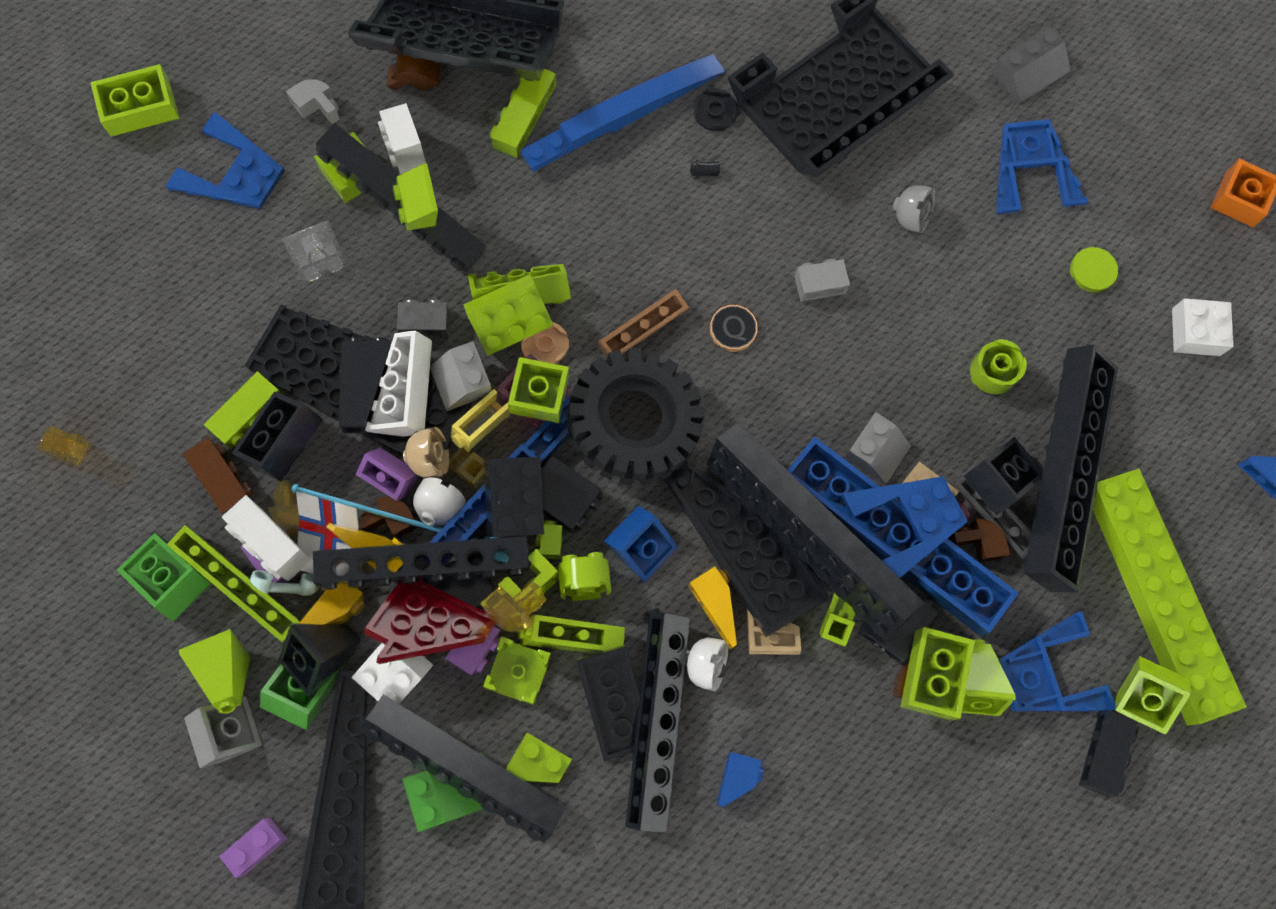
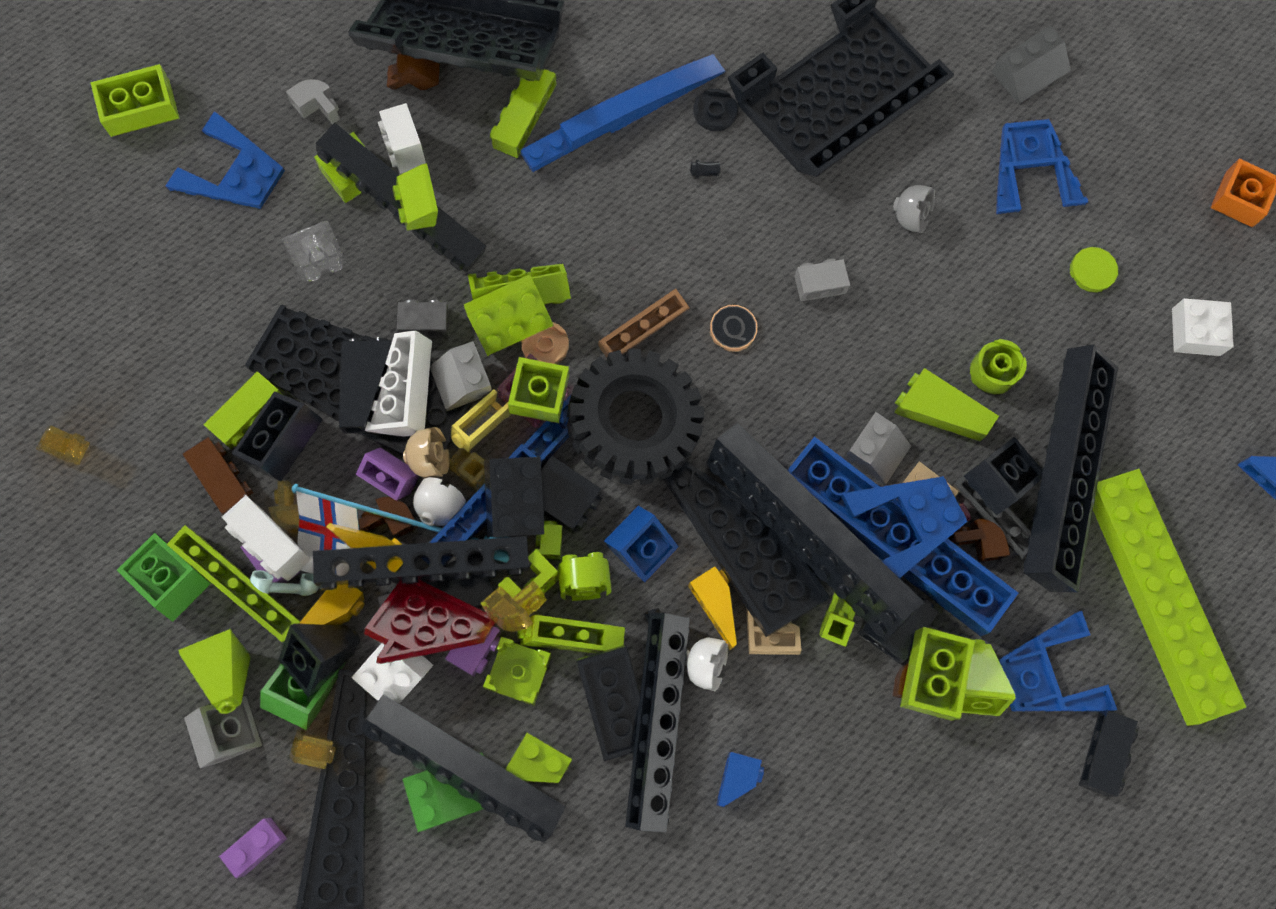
lime brick [1115,656,1191,735] -> none
none -> clear yellow slope [289,730,335,769]
none -> lime slope [894,368,999,441]

